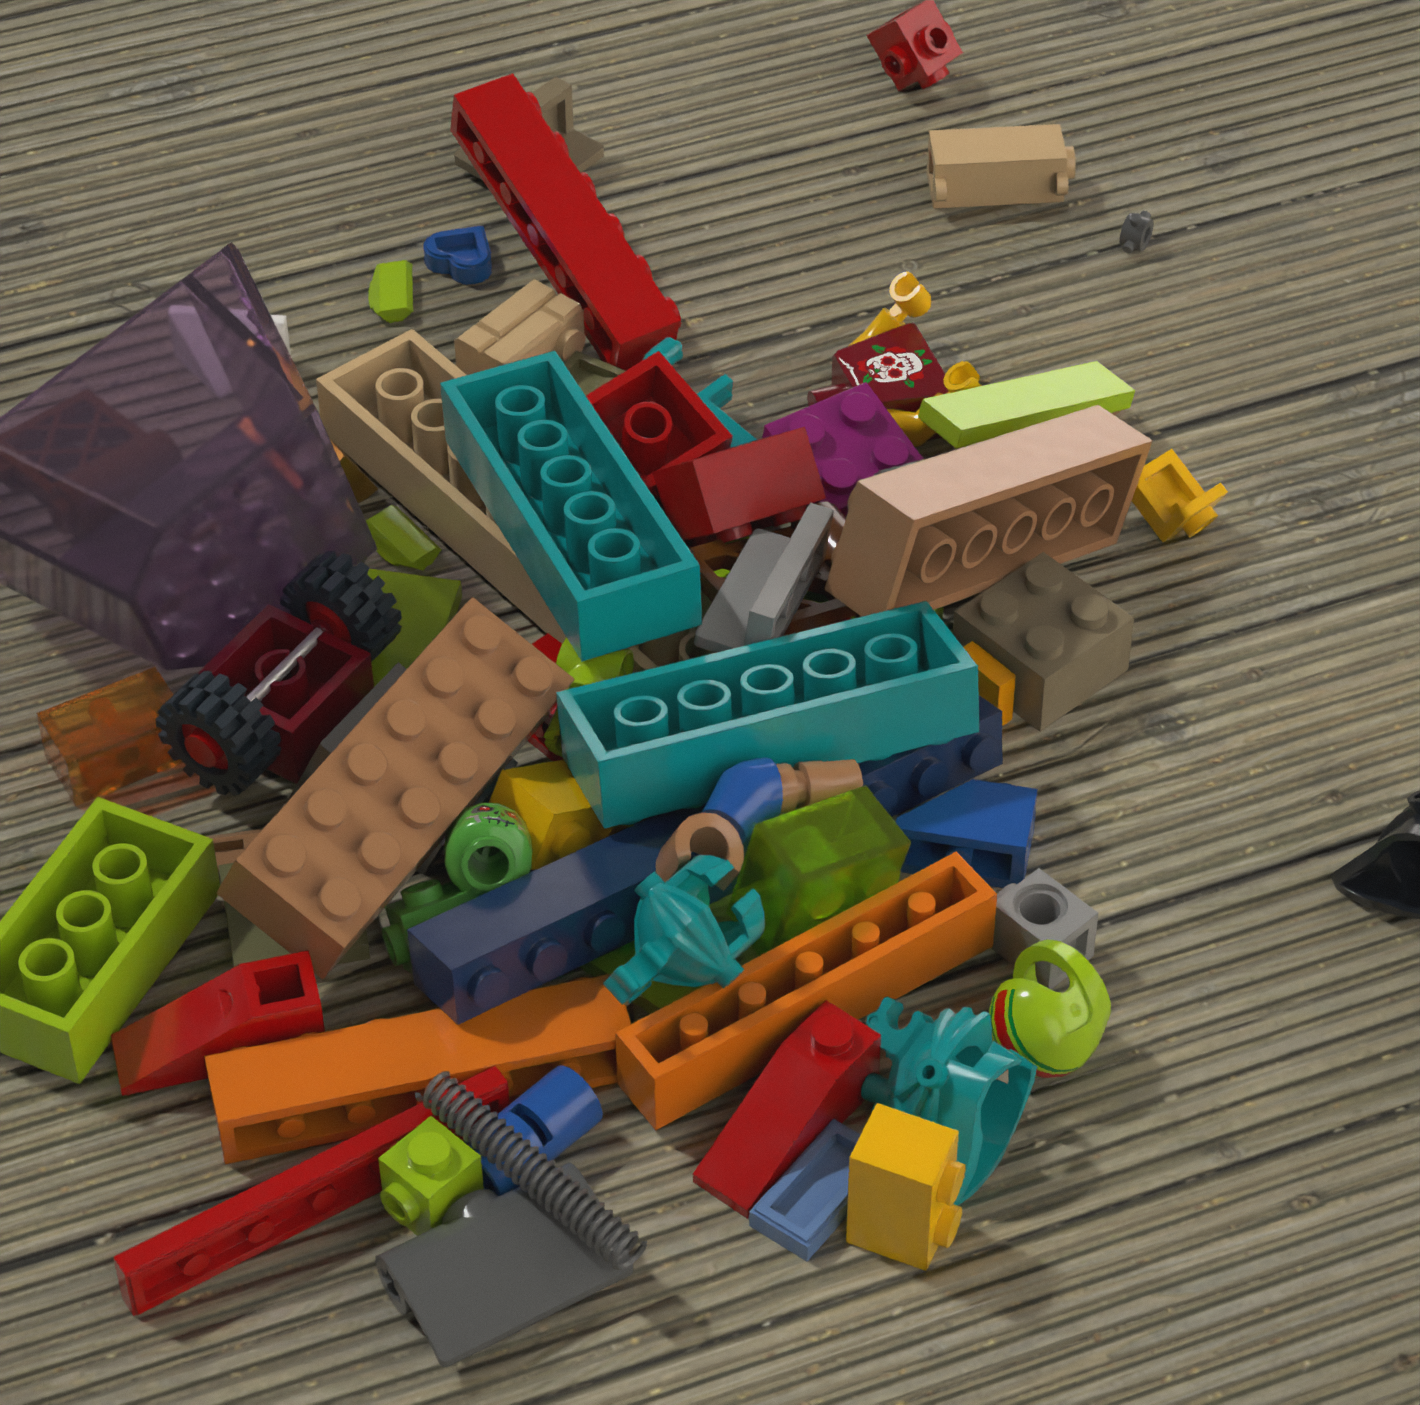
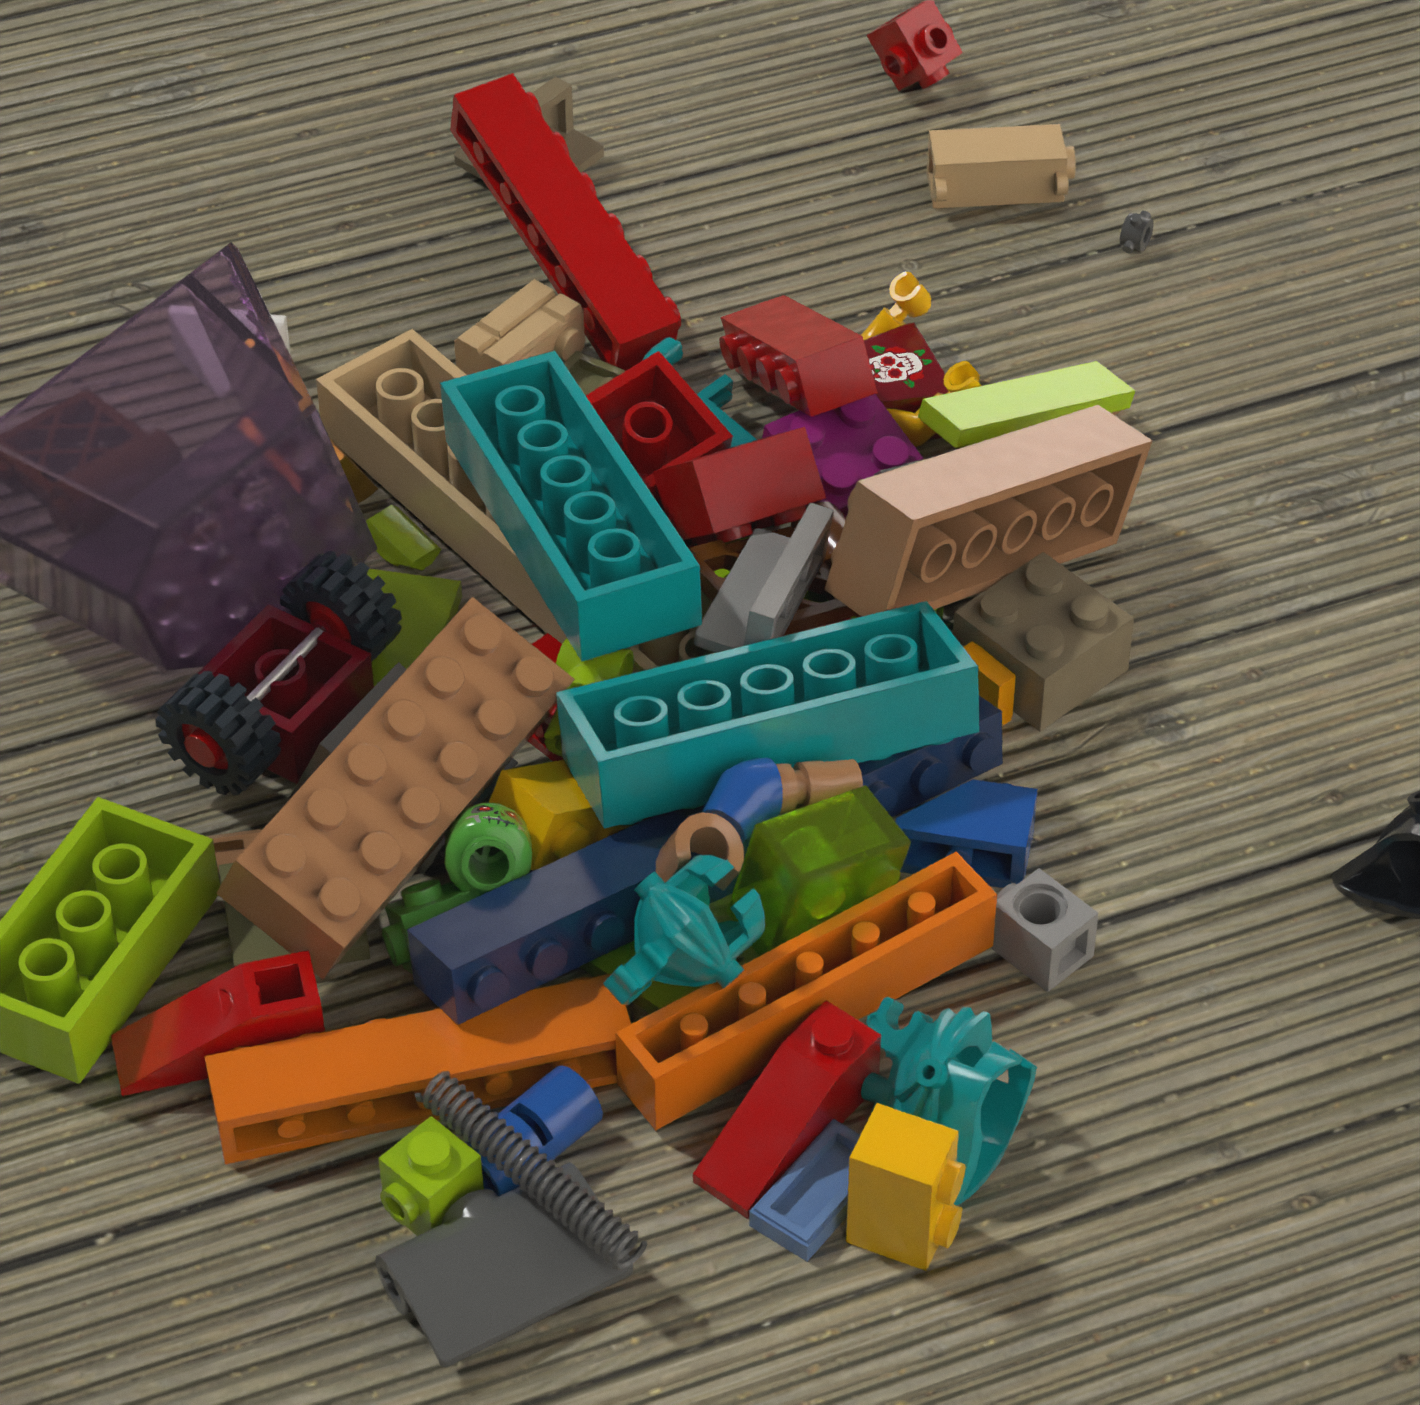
clear orange brick [36,667,184,806] -> none
red tile [113,1065,510,1316] -> none
lime piece [368,260,413,323] -> none
blue tile [423,226,492,285] -> none
lime helmet [989,939,1111,1078] -> none
yellow bracket [1132,449,1228,542] -> none
none -> red brick [719,295,877,417]

